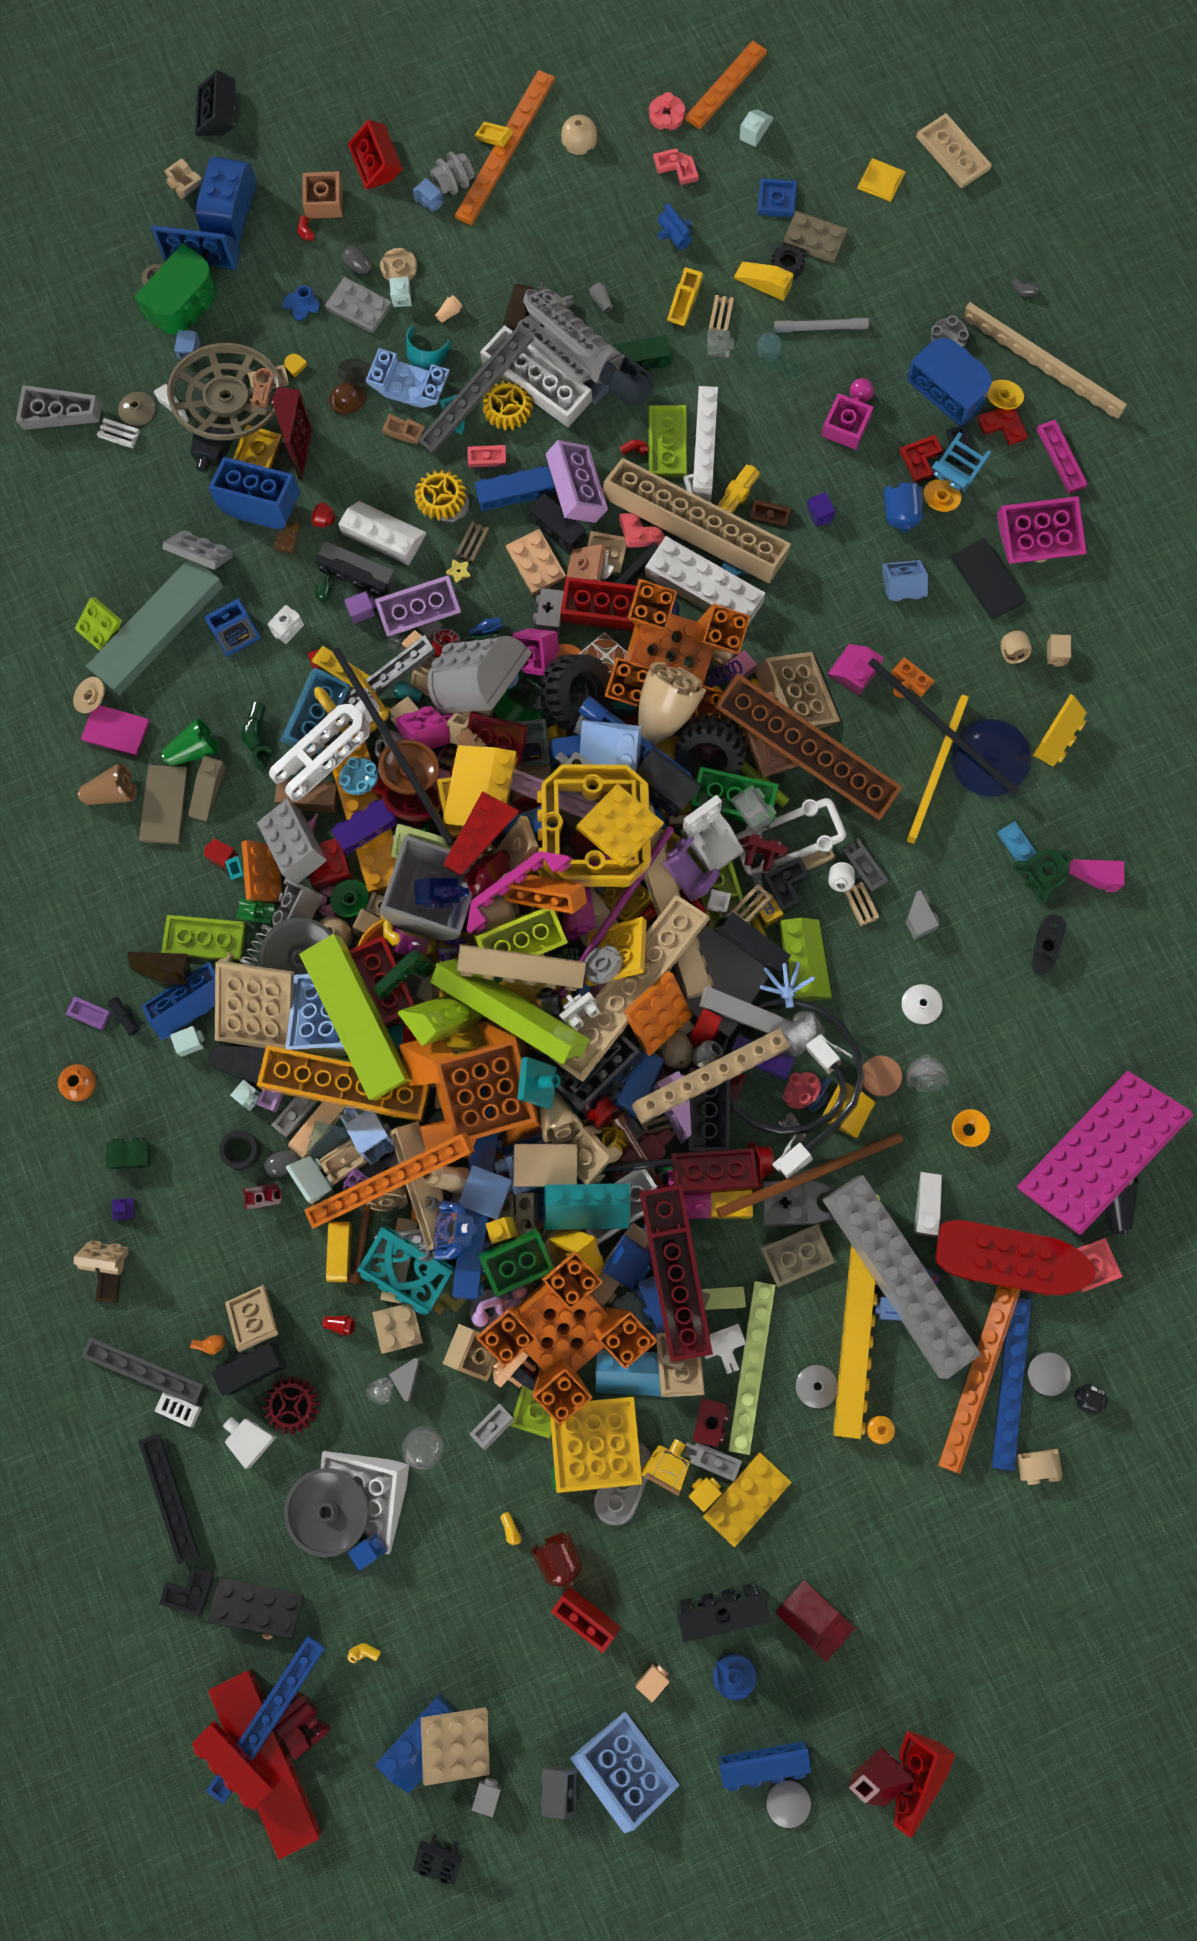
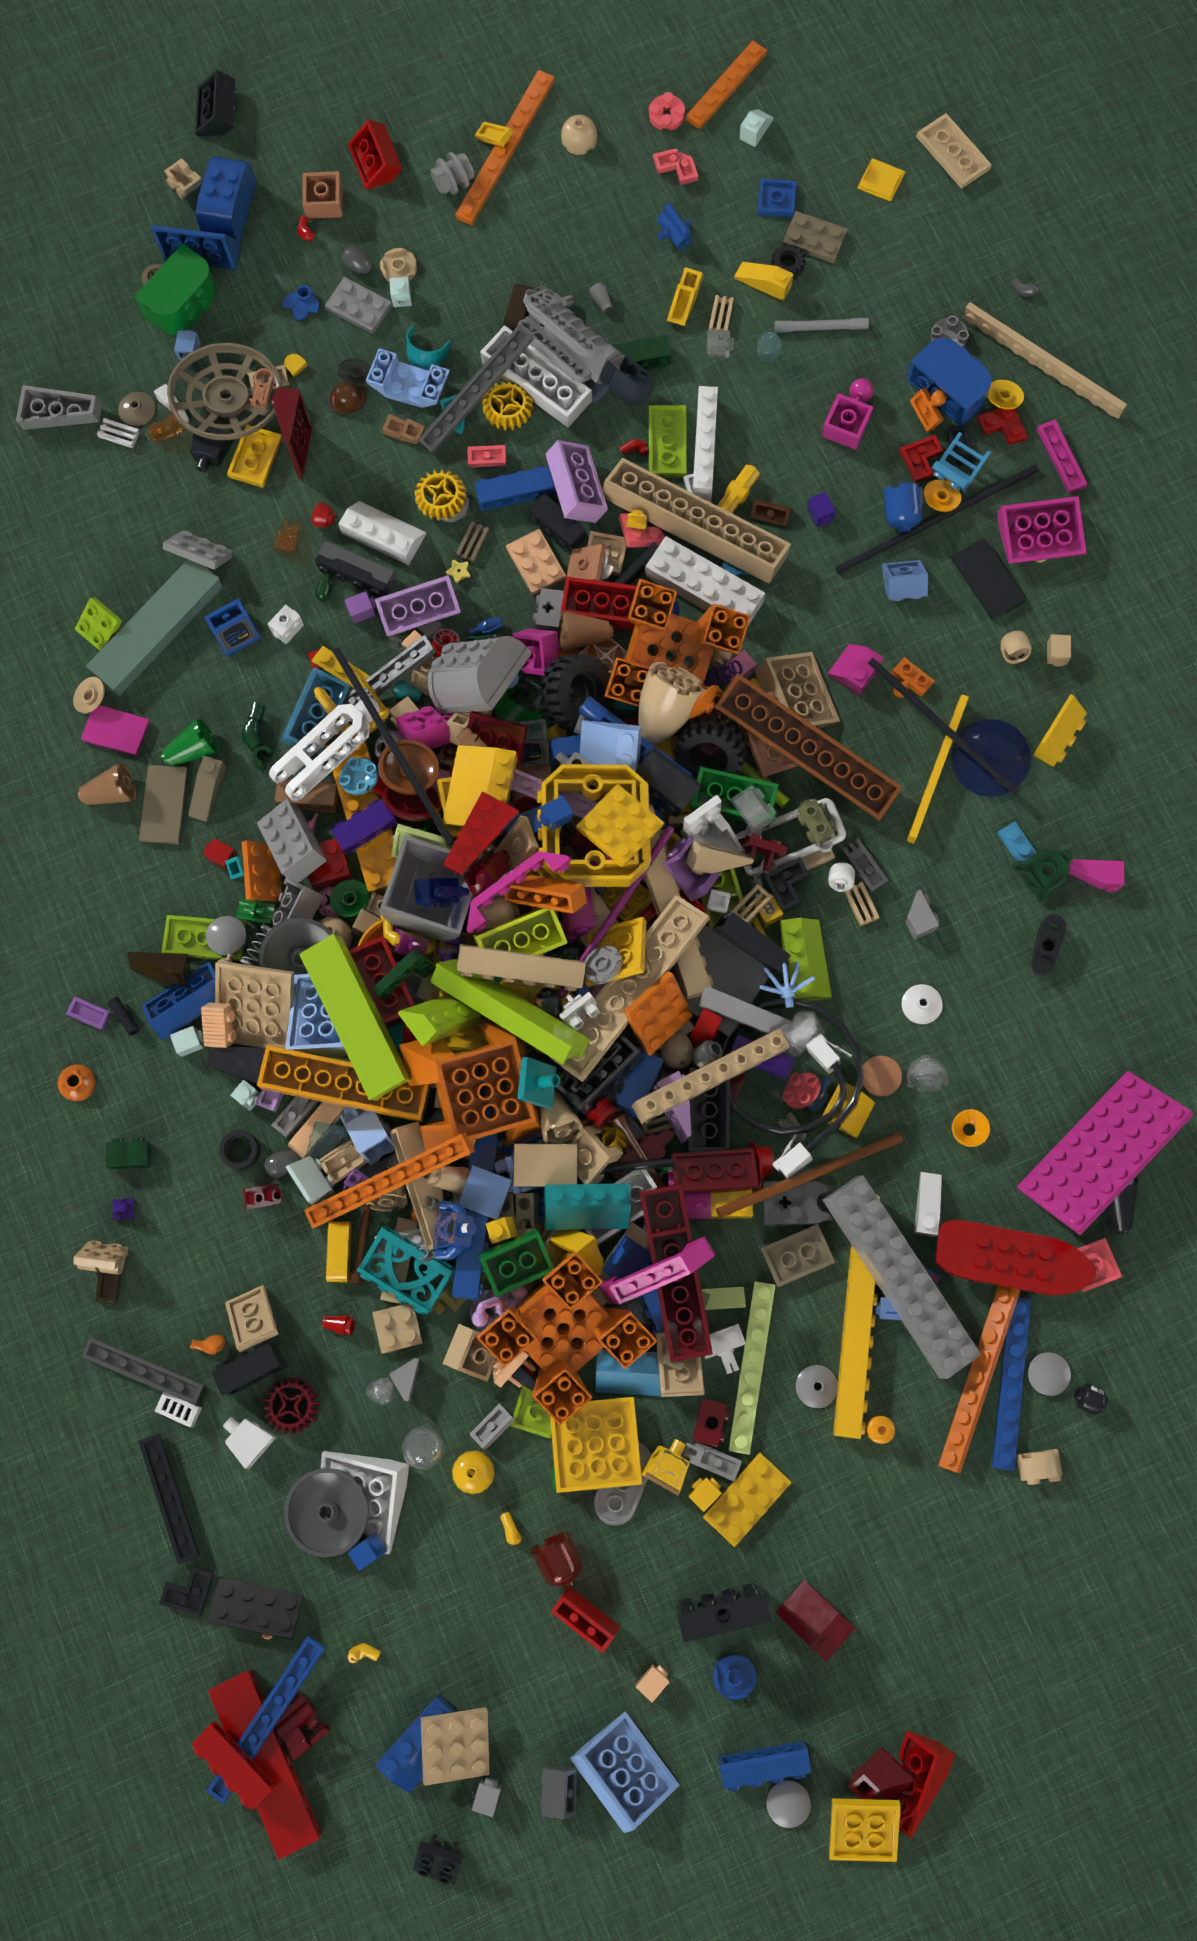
blue brick [209,457,300,529] -> none
medium blue brick [413,178,443,212] -> none
light nougat cone [435,295,463,324] -> none
none -> clear orange plate [147,414,183,441]
none -> light nougat brick [201,1002,236,1048]
none -> light grey dish [206,916,246,955]
none -> yellow cylinder [452,1450,495,1494]
none -> blue brick [539,796,573,831]
none -> medium nougat cone [560,611,613,651]
none -> dark pink slope [599,1236,715,1305]
none -> yellow plate [626,510,647,530]
none -> tan slope [686,841,754,875]
none -> orange dish [690,685,718,719]
none -> olive brick [797,799,836,847]
none -> yellow plate [829,1798,901,1862]
none -> black piece [835,464,1038,574]
none -> orange plate [910,388,947,432]

